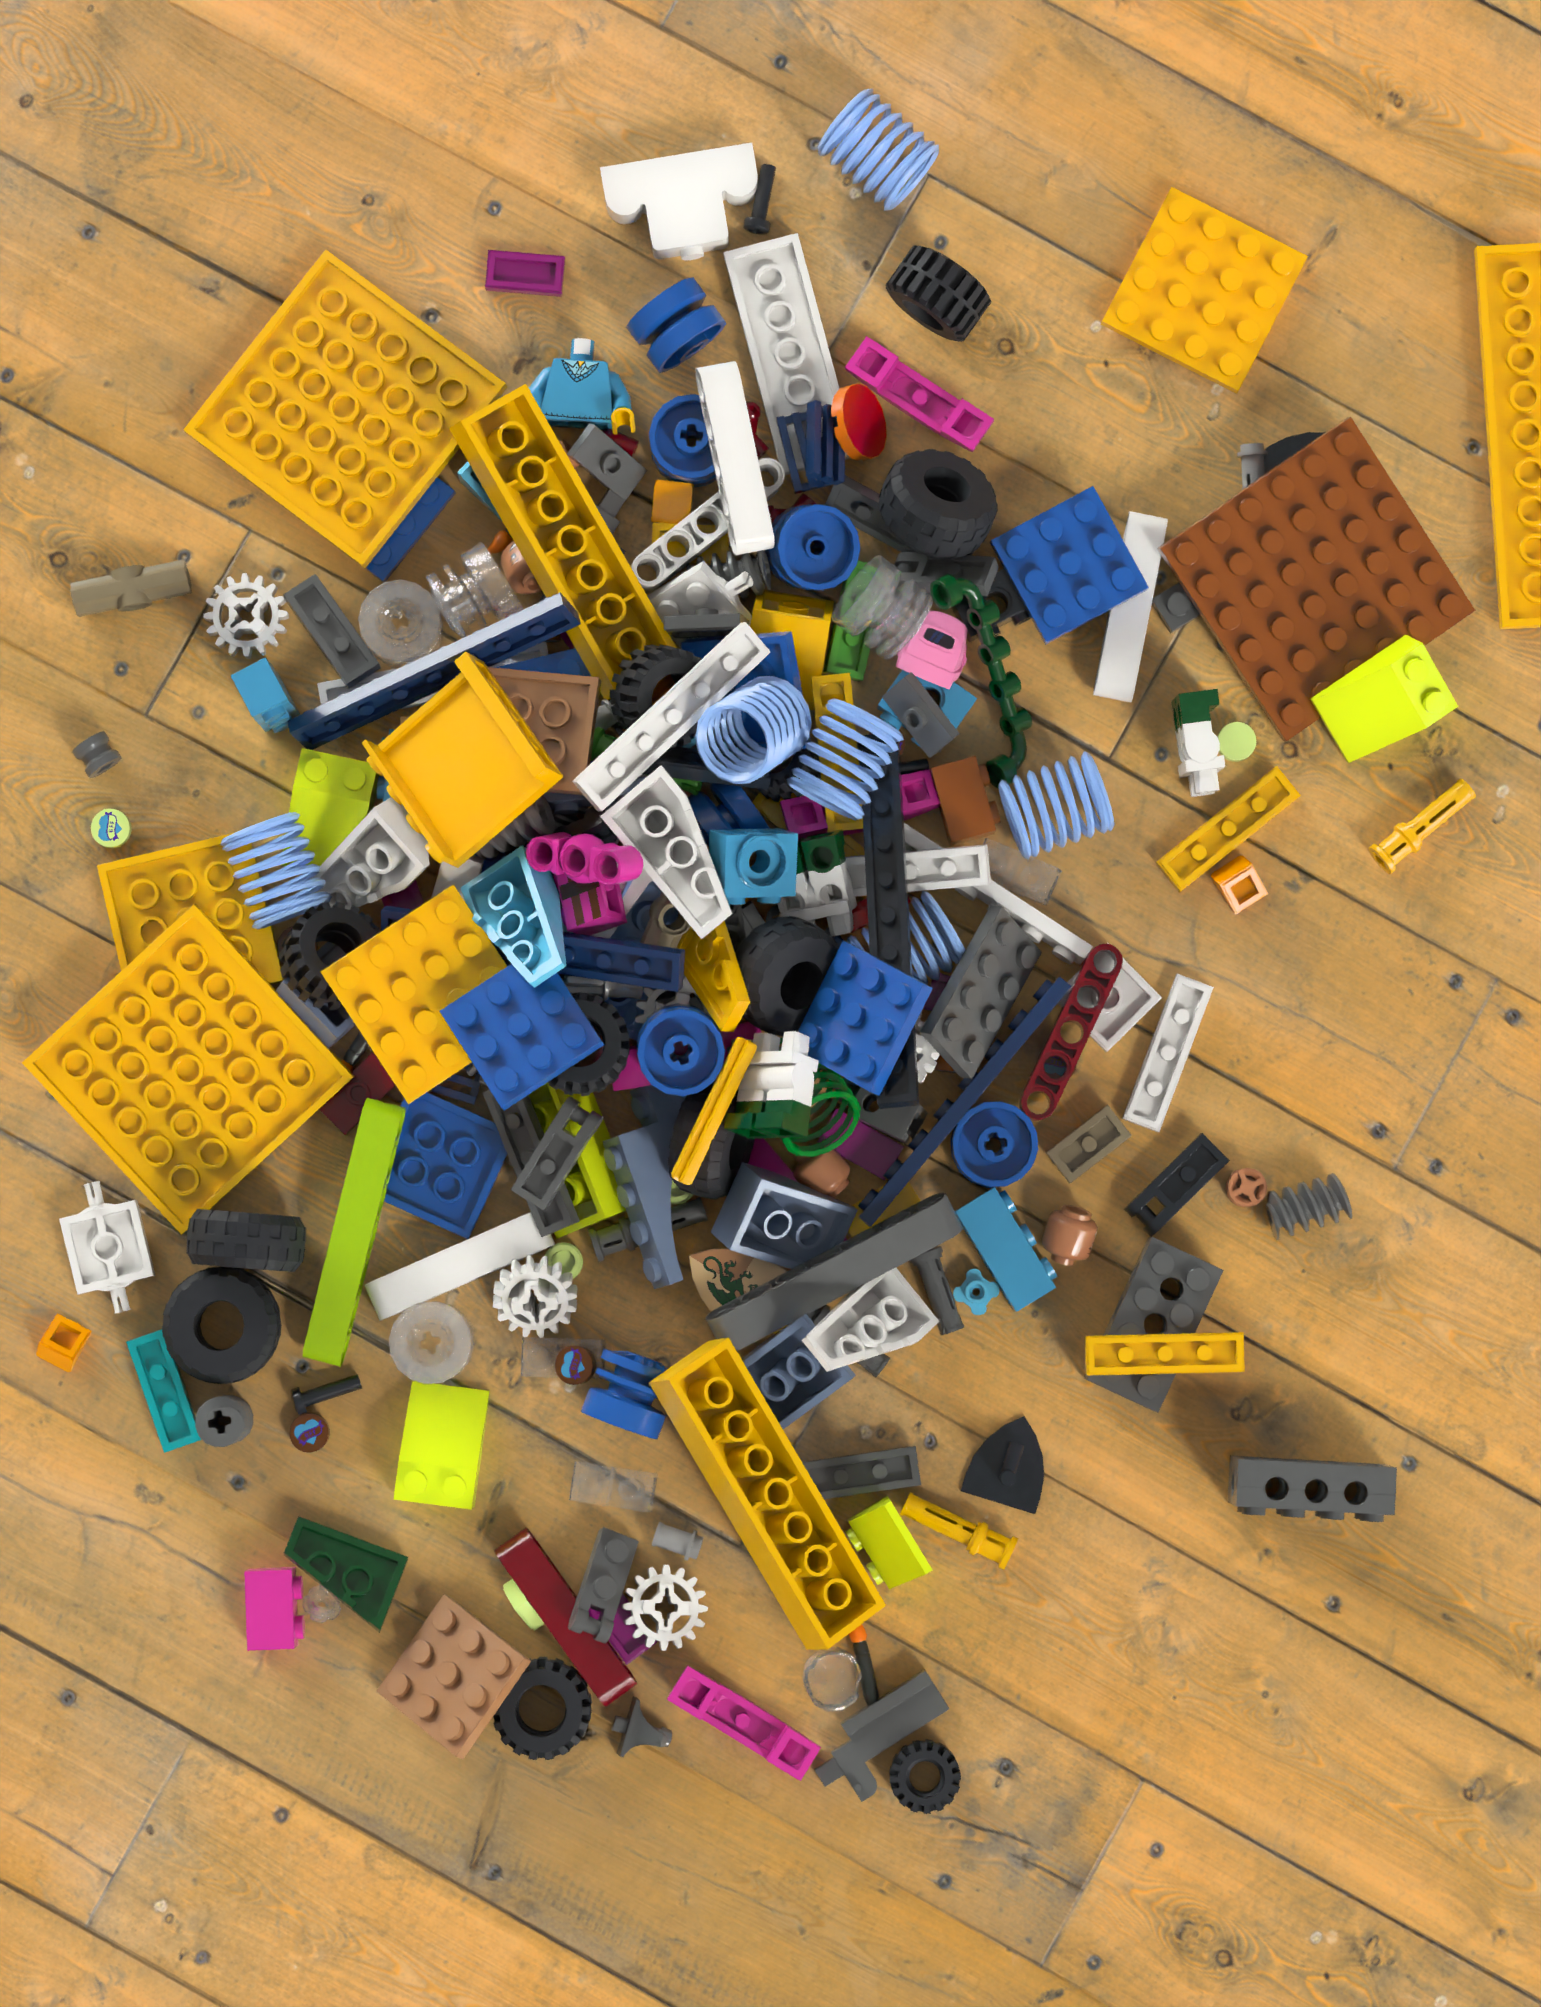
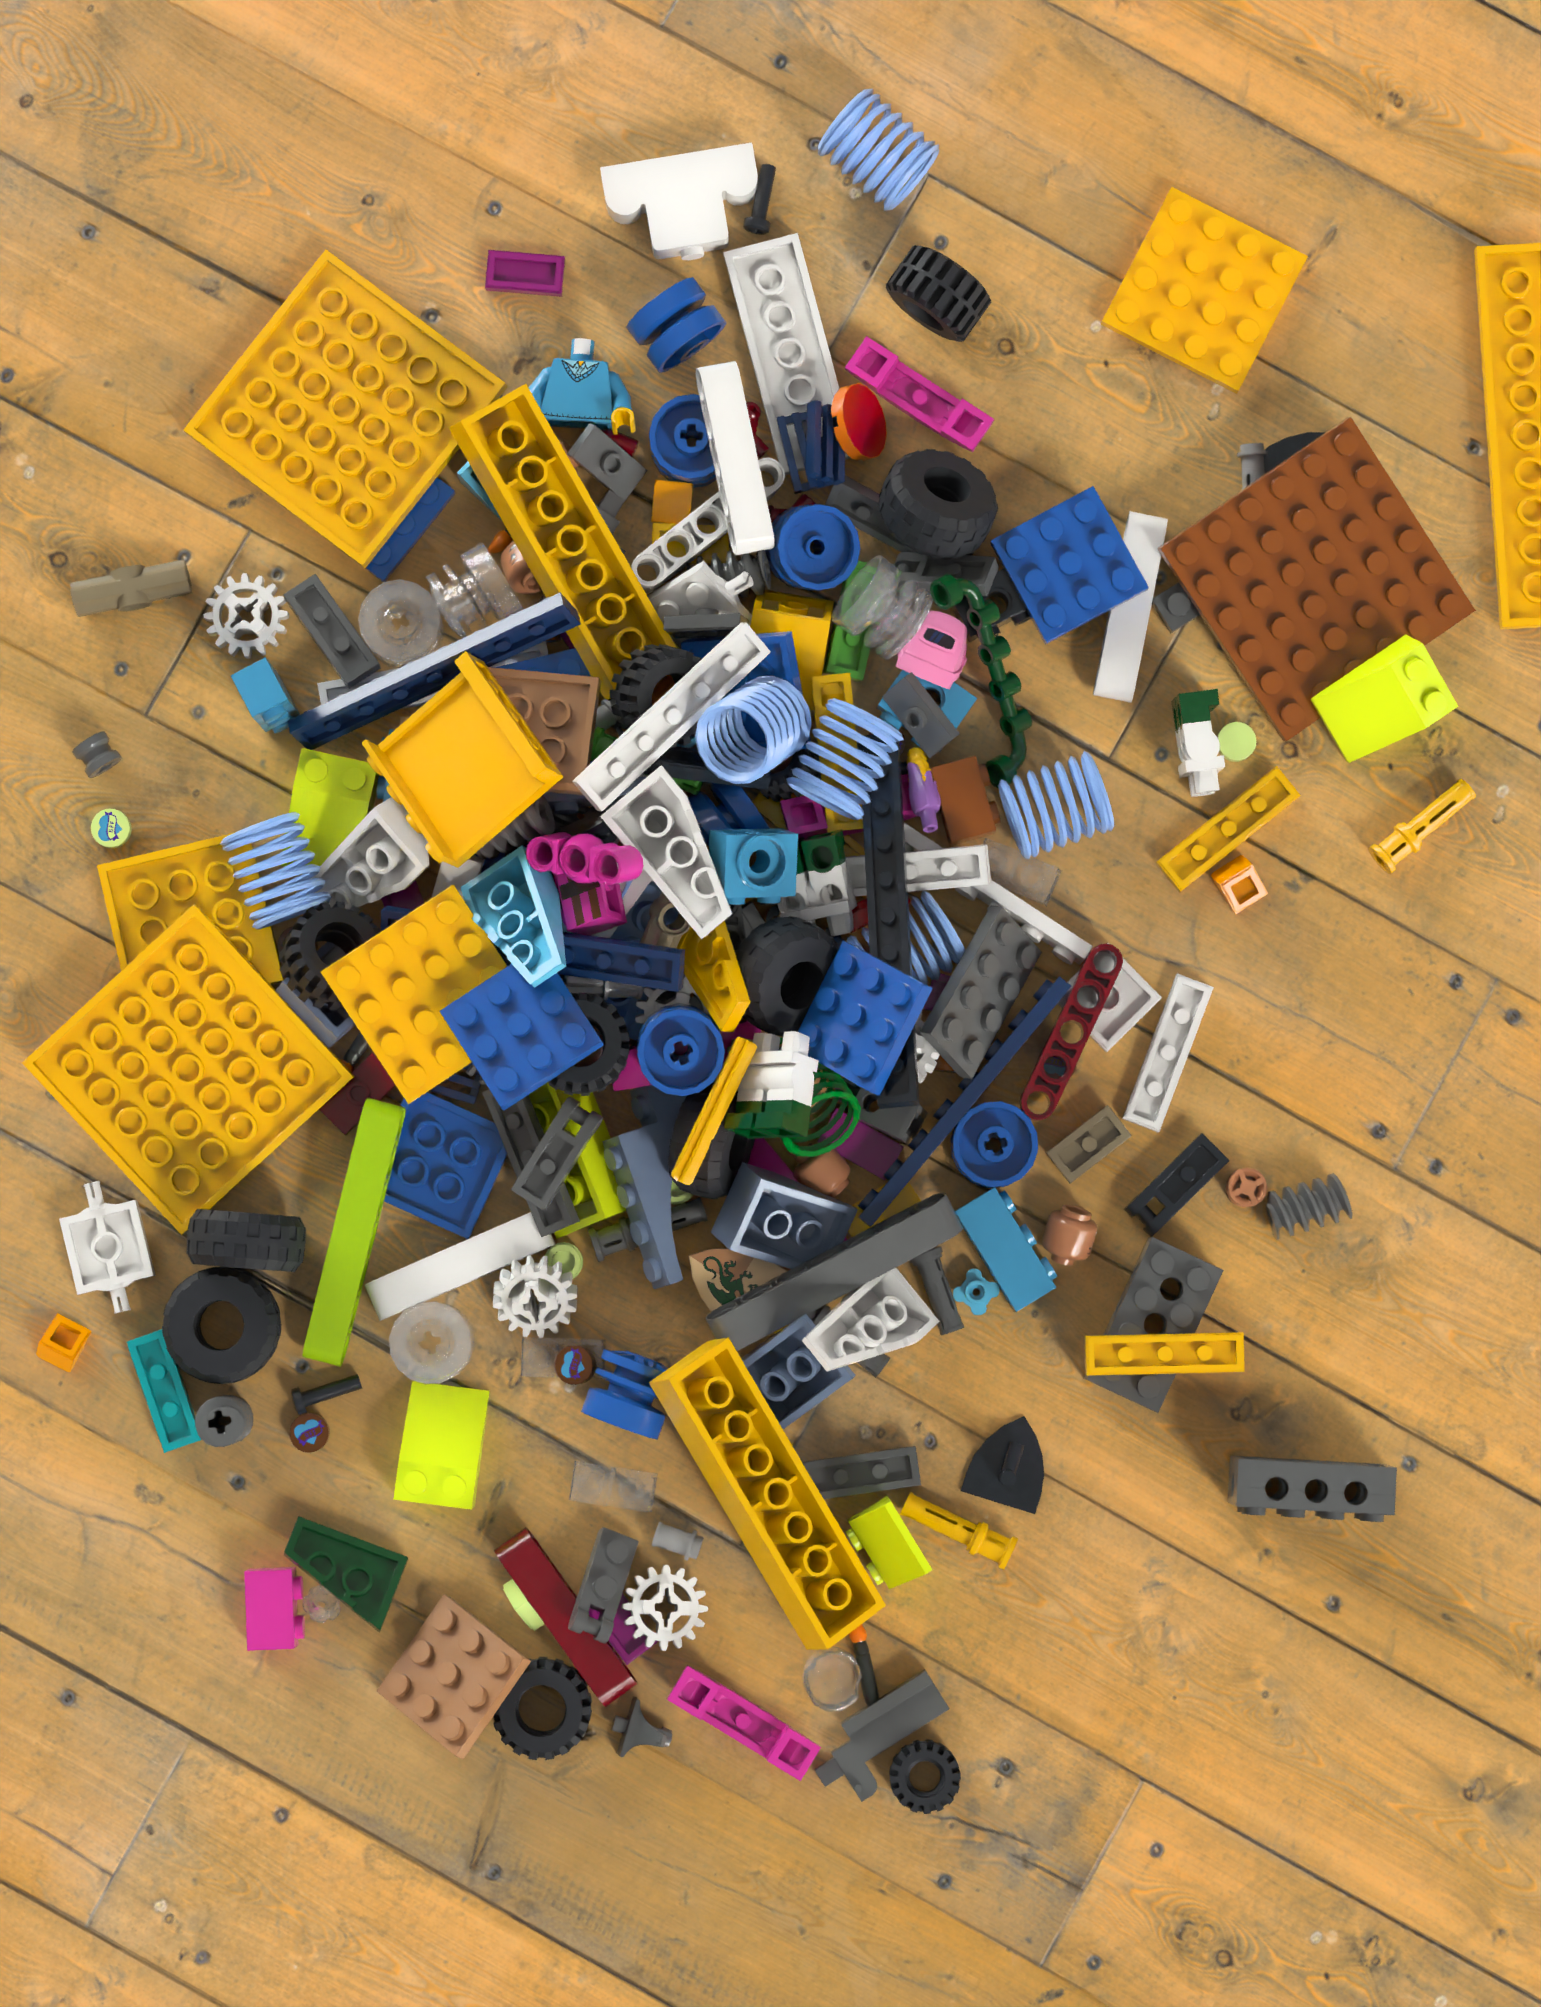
none -> medium lavender piece [907,747,941,833]

